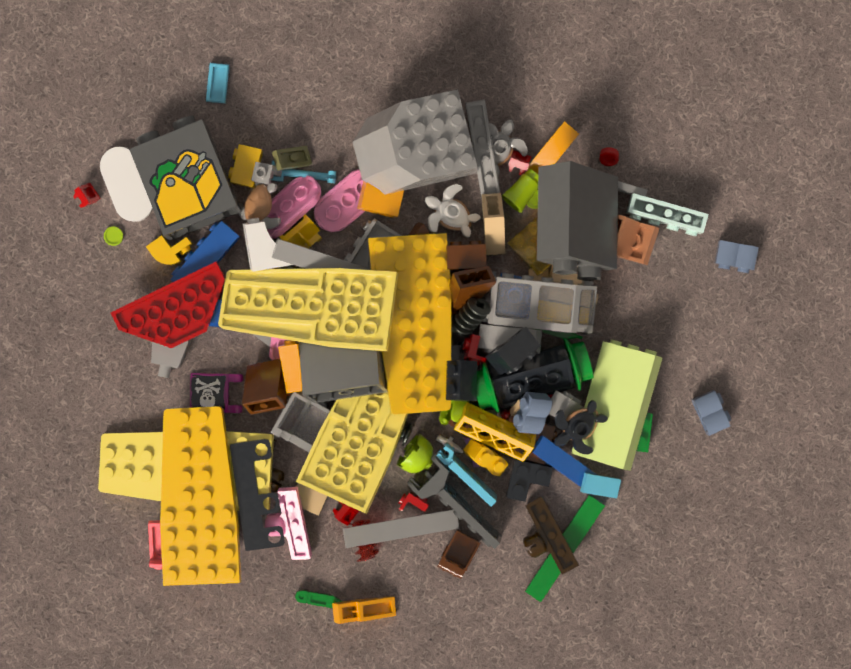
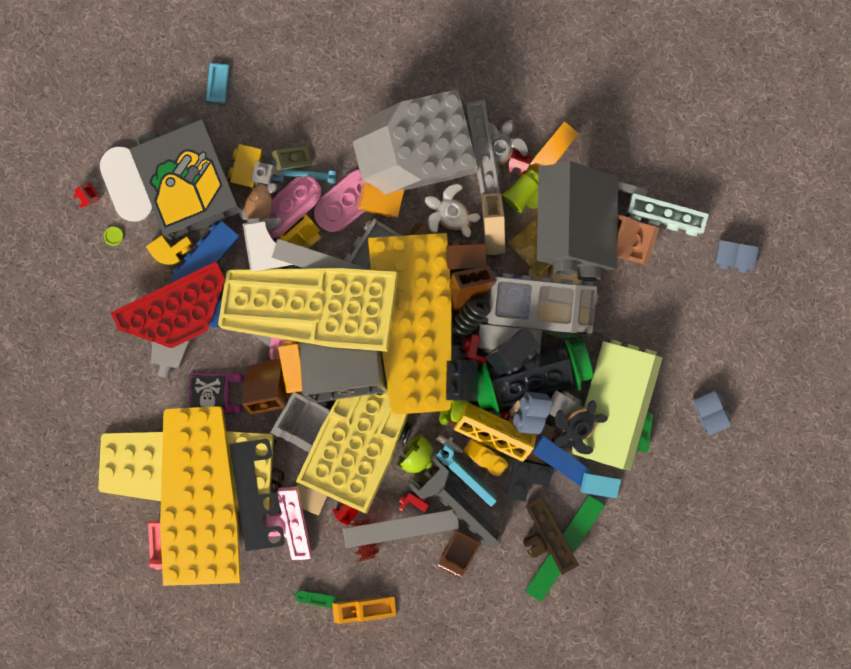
red tile [599,147,619,166] -> none

